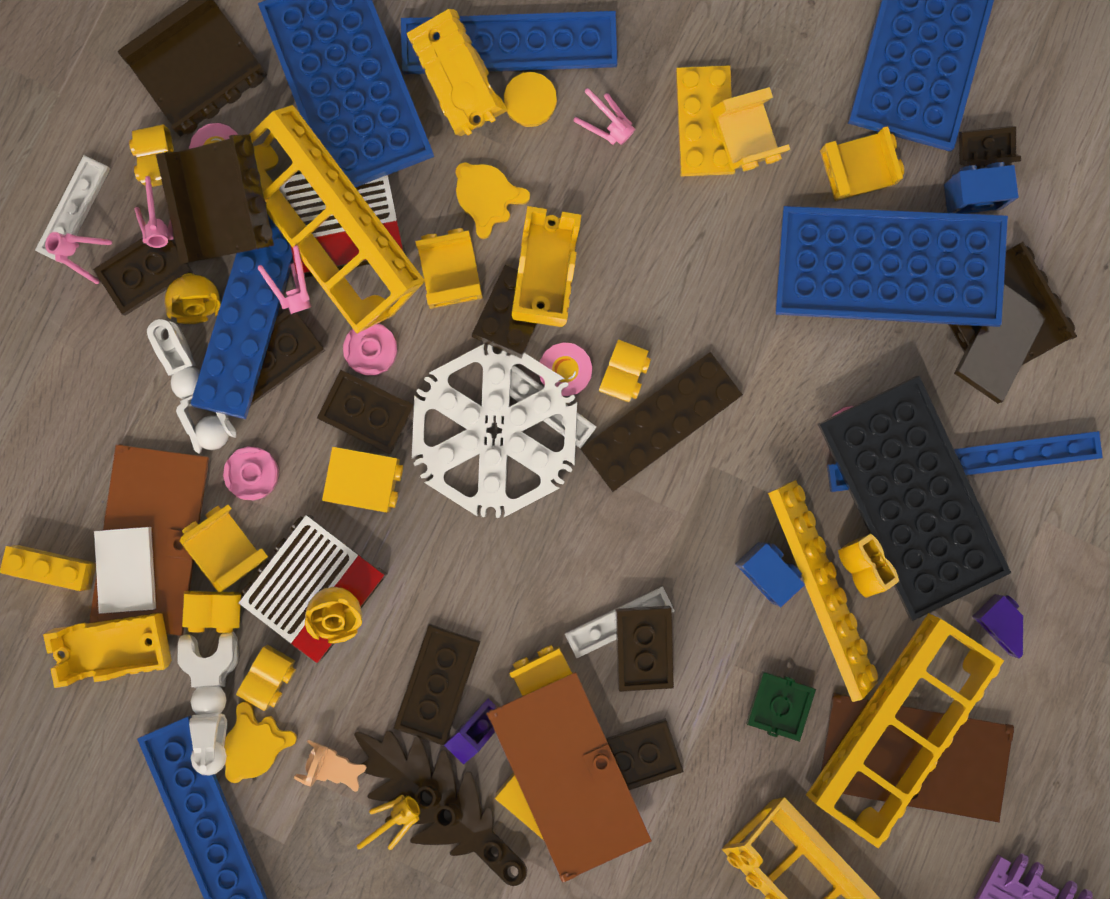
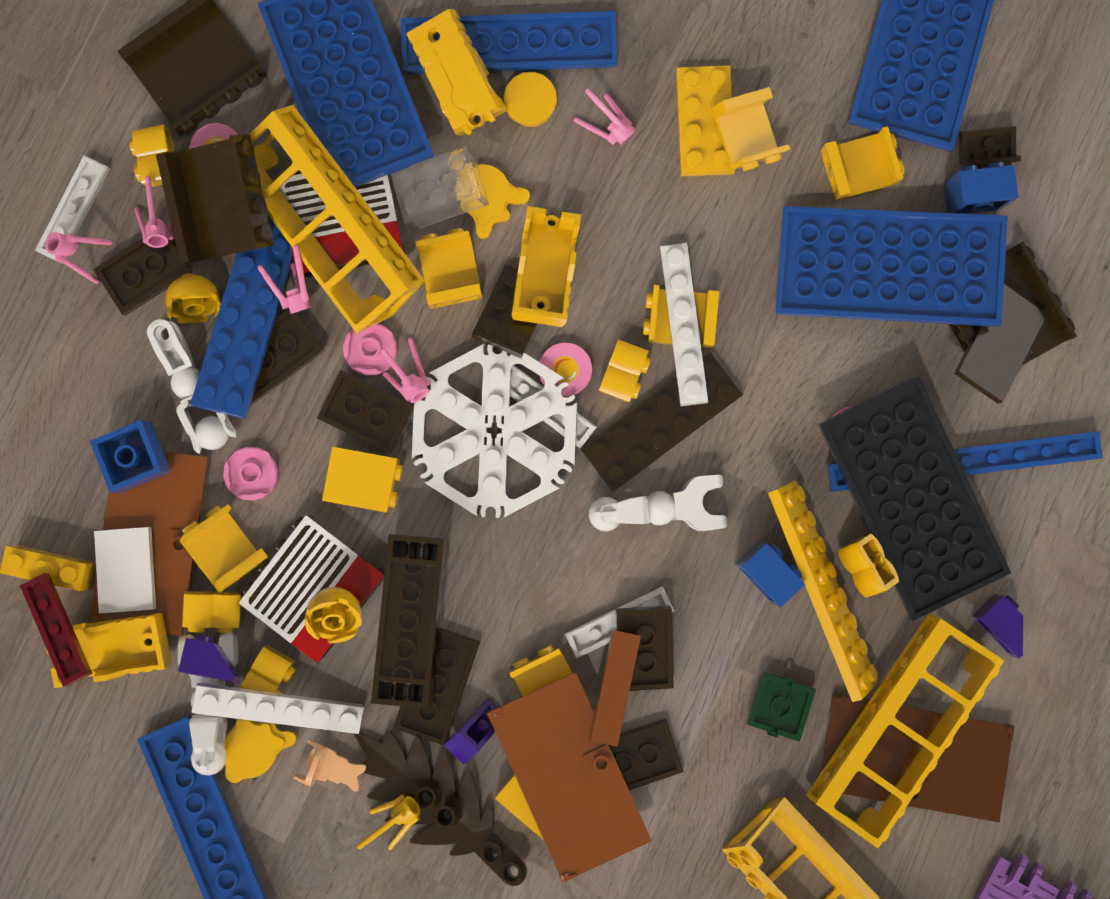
none -> dark red plate [20,573,93,687]
none -> blue brick [90,420,171,493]
none -> dark purple slope [178,635,241,684]
none -> white plate [192,683,364,734]
none -> dark brown plate [371,534,448,709]
none -> bright pink plant [381,338,431,403]
none -> clear brick [391,146,489,230]
none -> white piece [588,475,728,532]
none -> dark orange tile [589,630,641,747]
none -> yellow panel [643,285,719,348]
none -> white plate [660,243,708,406]

